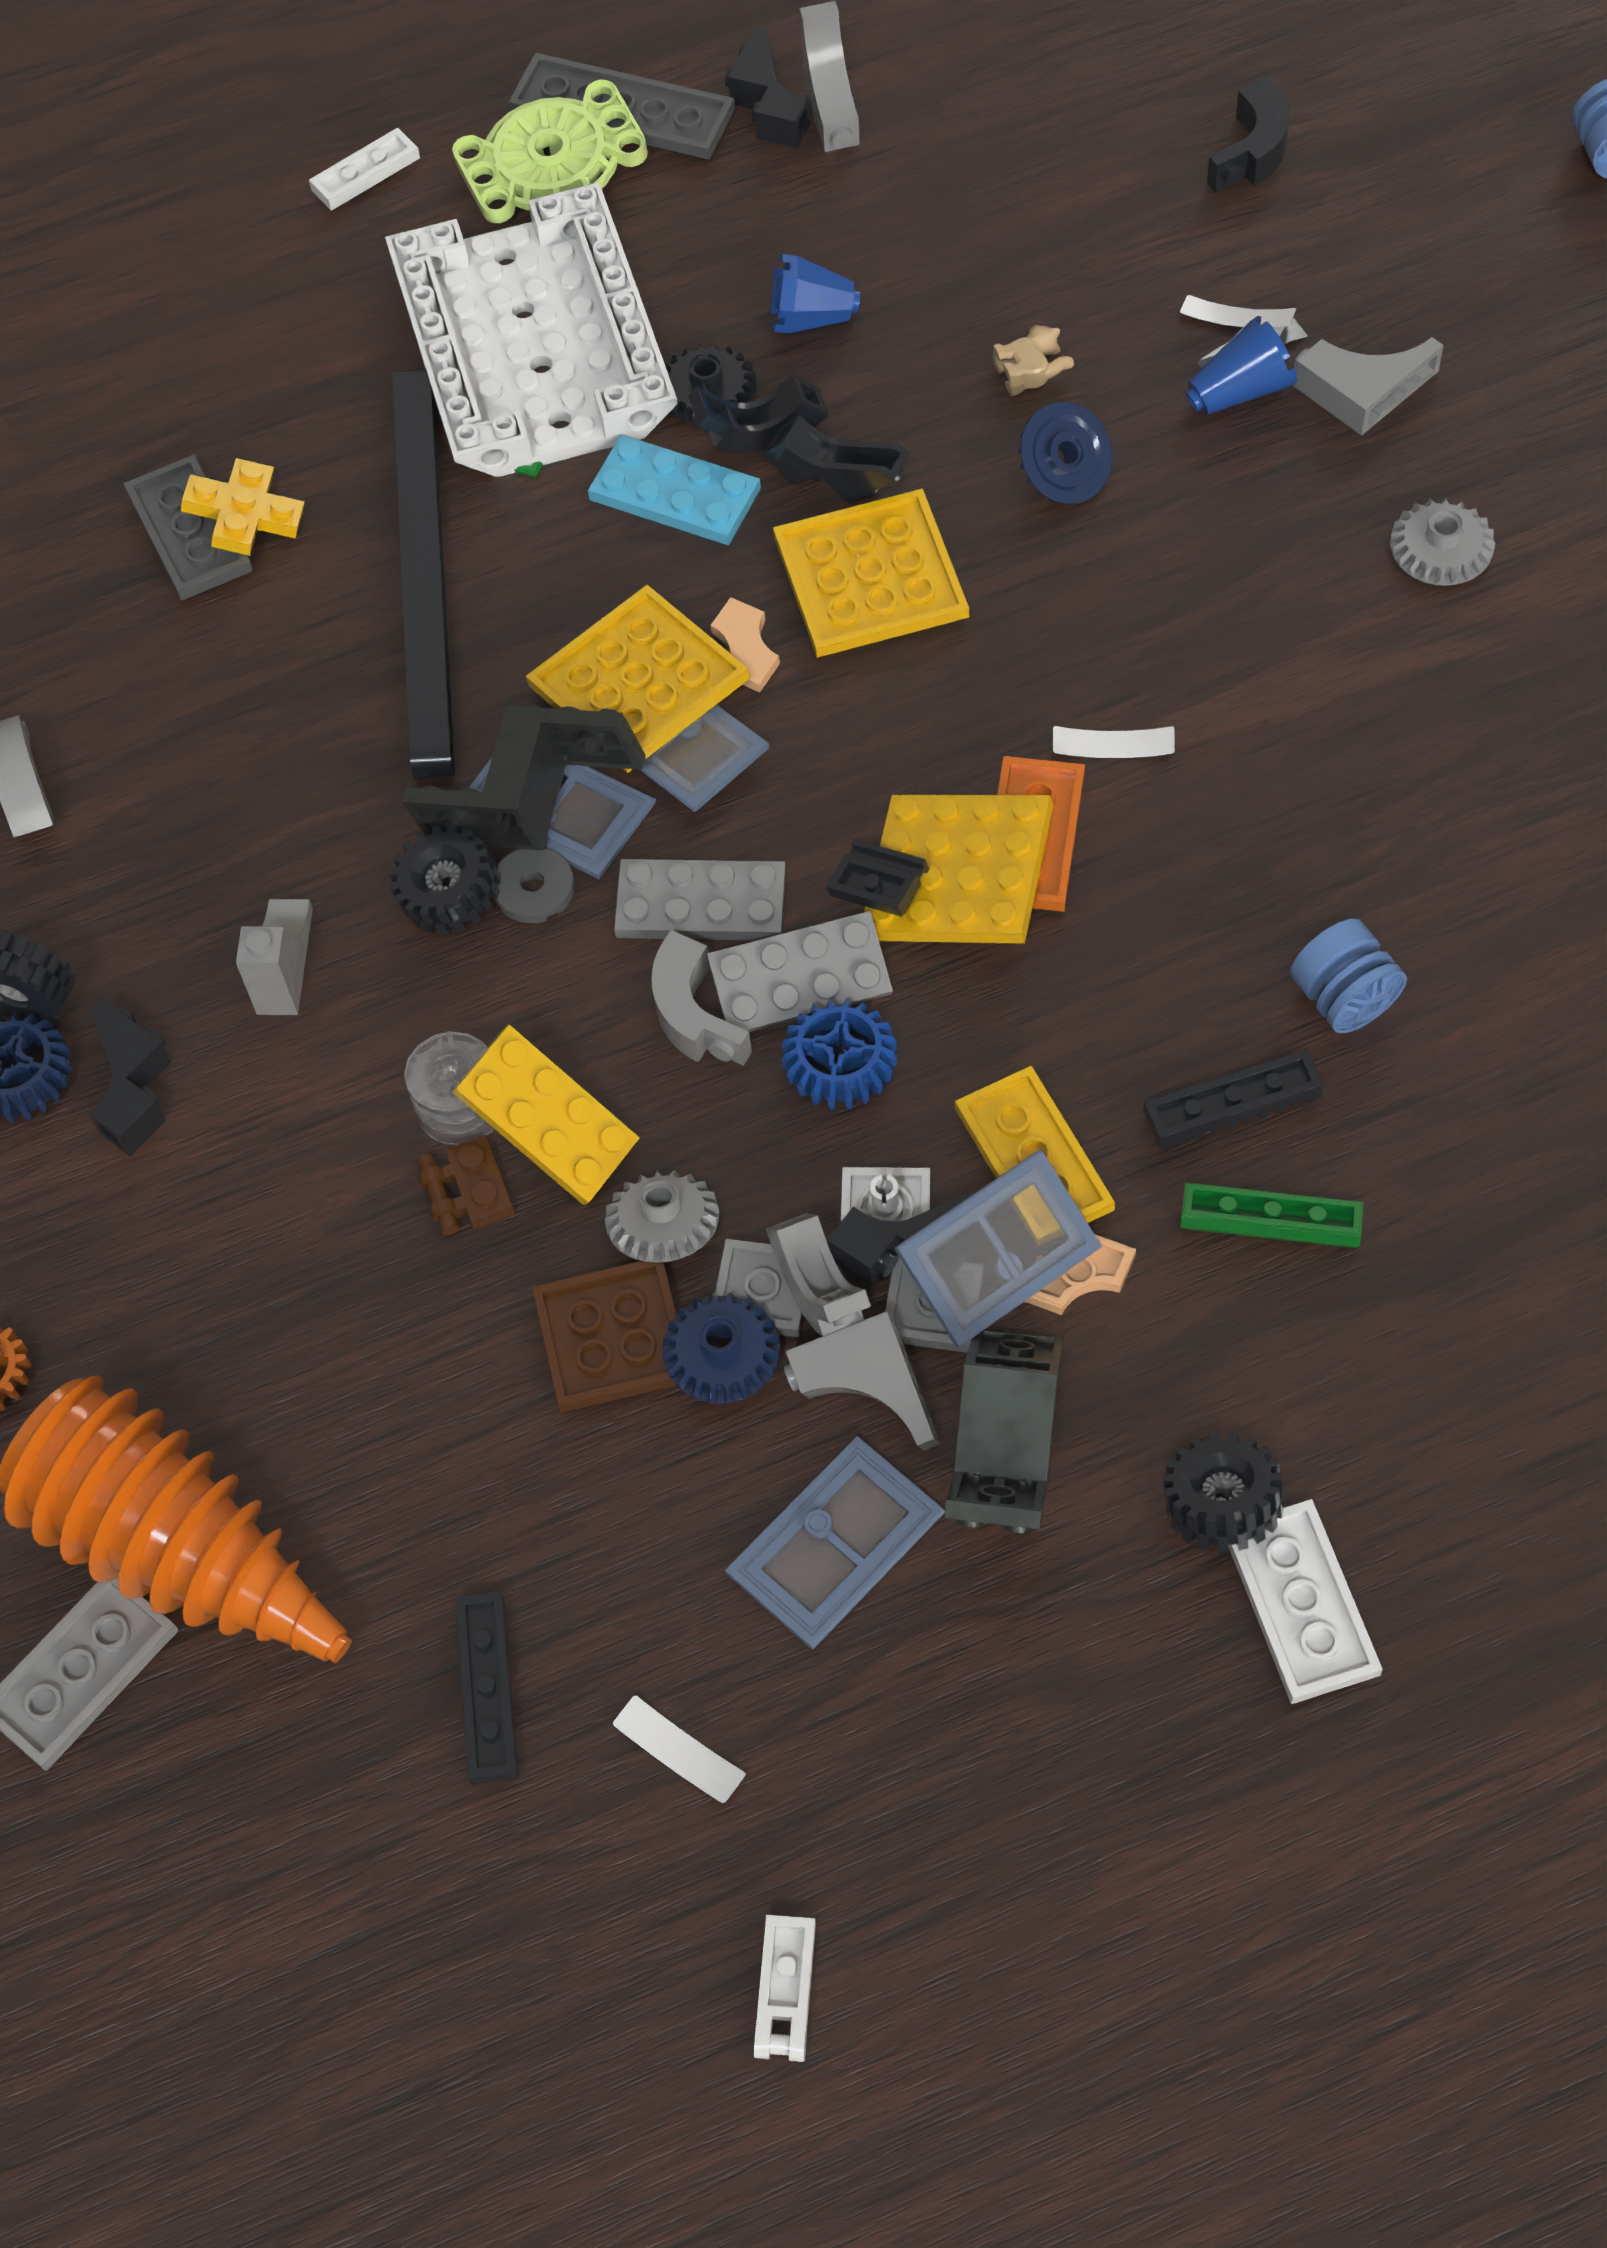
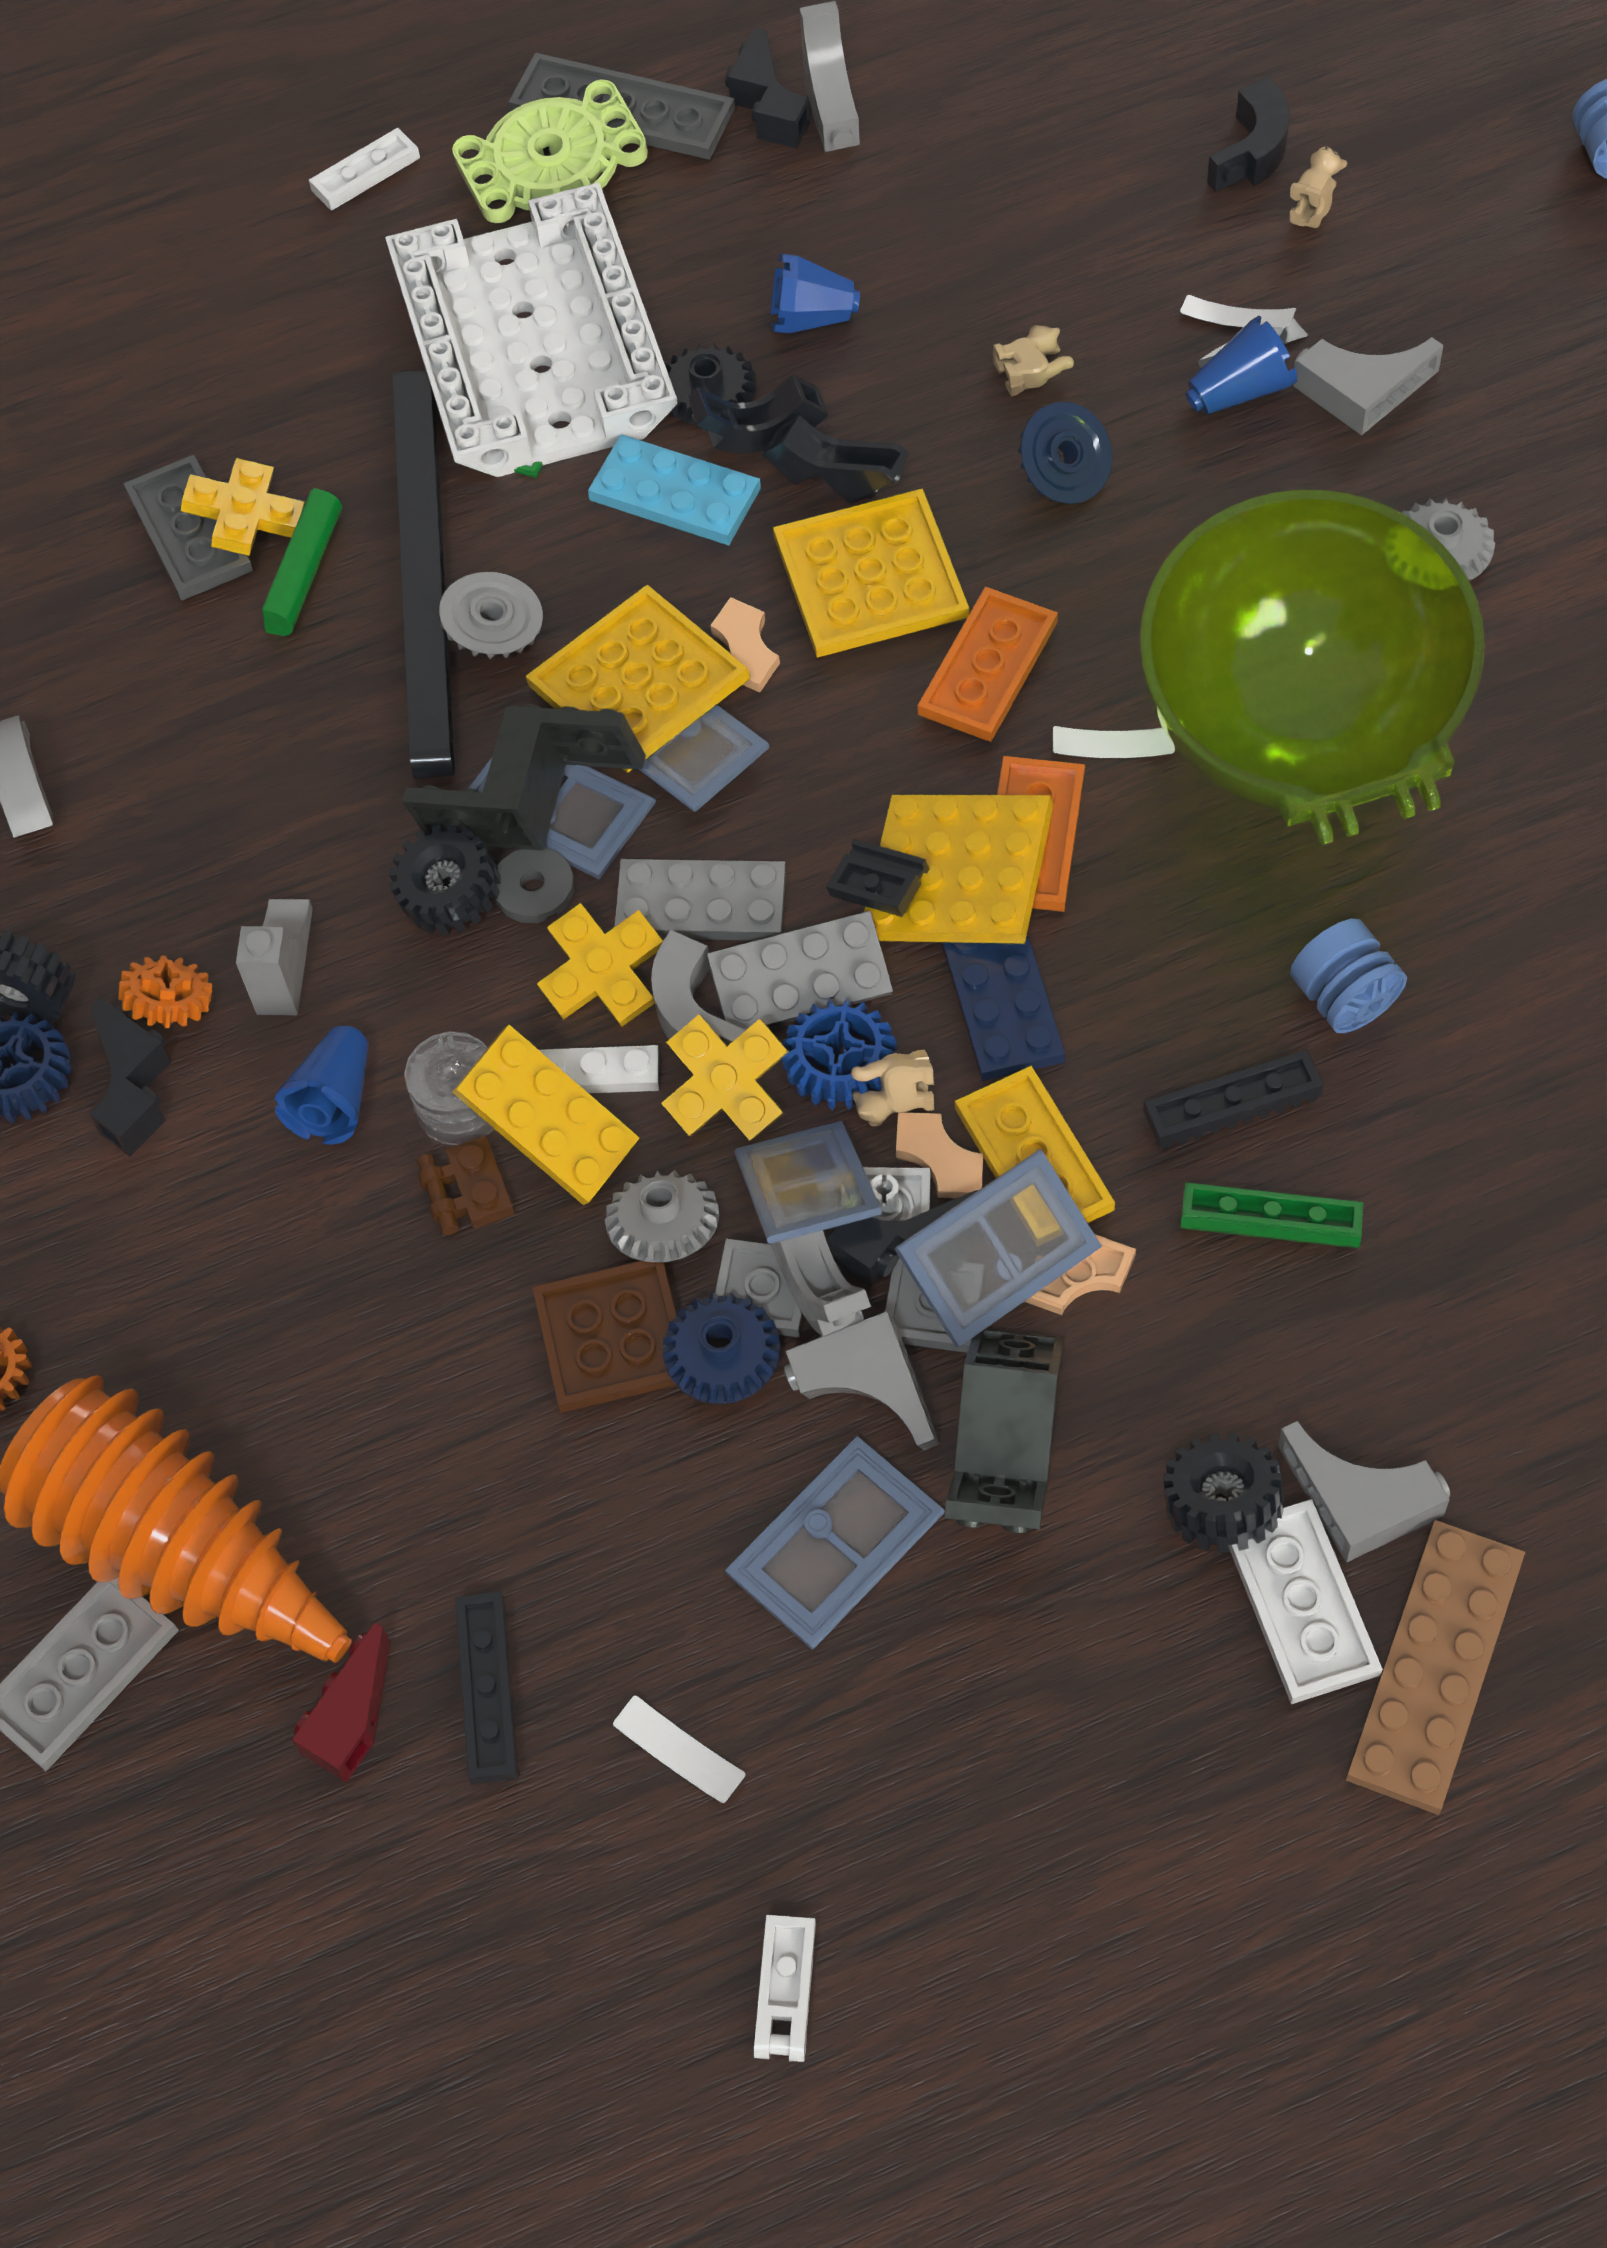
none -> orange gear [118,955,212,1028]
none -> green brick [262,488,342,636]
none -> blue cone [274,1026,369,1145]
none -> dark red slope [292,1623,390,1783]
none -> light grey gear [439,572,543,660]
none -> yellow plate [537,903,663,1027]
none -> white plate [539,1045,659,1093]
none -> yellow plate [661,1014,789,1141]
none -> clear door [734,1121,882,1244]
none -> tan animal [851,1049,934,1126]
none -> light nougat tile [896,1113,983,1199]
none -> orange plate [917,587,1058,742]
none -> dark blue plate [941,933,1065,1081]
none -> clear neon green windscreen [1140,490,1485,845]
none -> light grey arch [1278,1421,1450,1563]
none -> tan animal [1290,146,1347,228]
none -> medium nougat plate [1346,1520,1525,1815]

